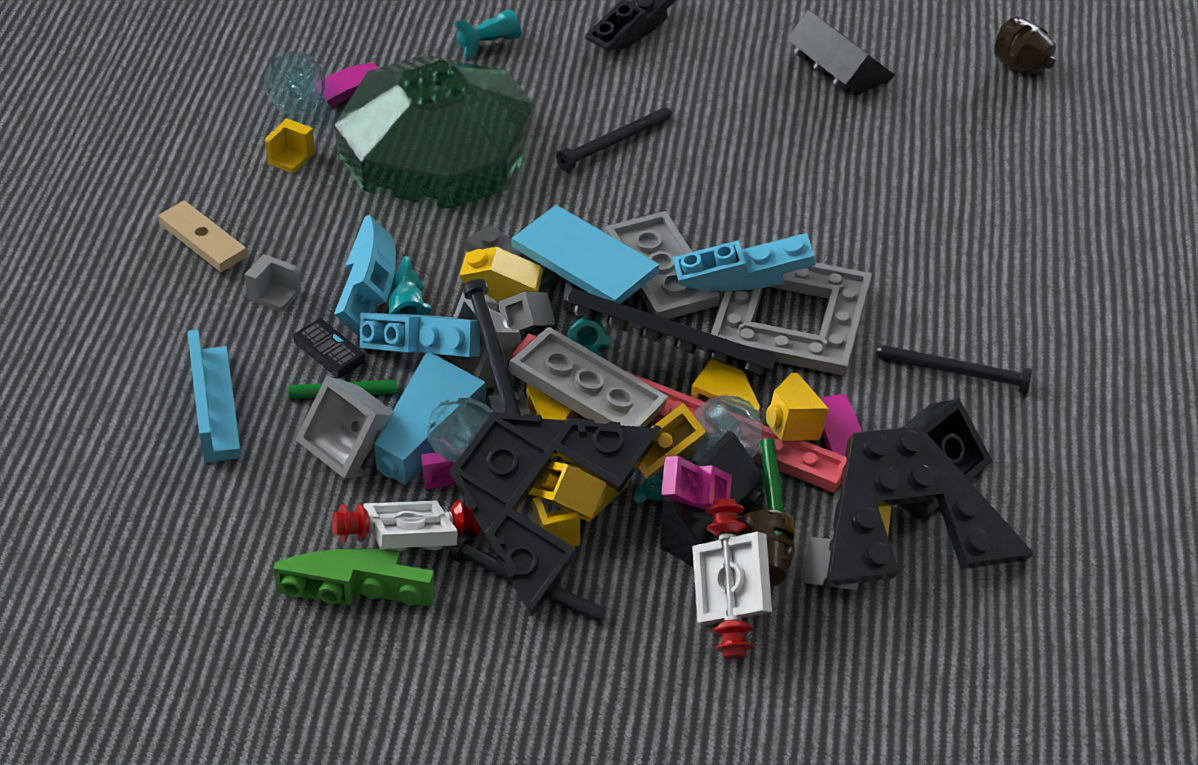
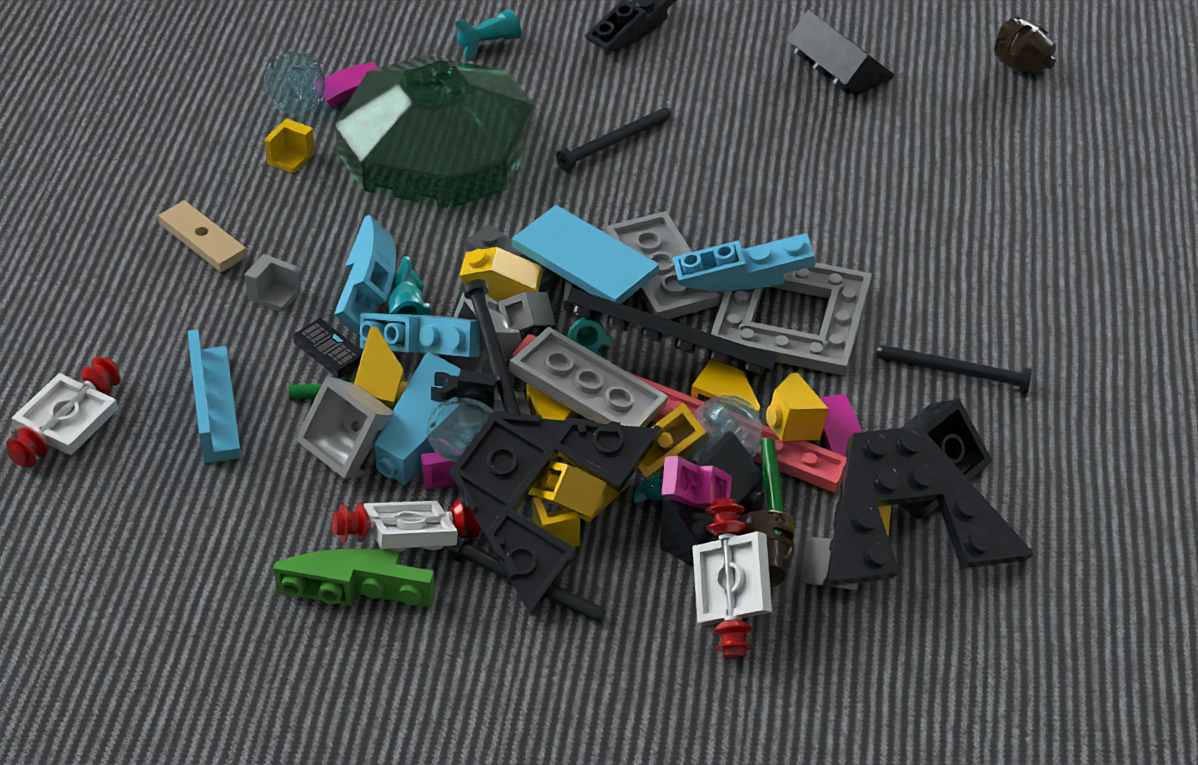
none -> white plate [6,357,121,467]
none -> yellow slope [354,326,409,411]
none -> black plate [431,369,497,410]

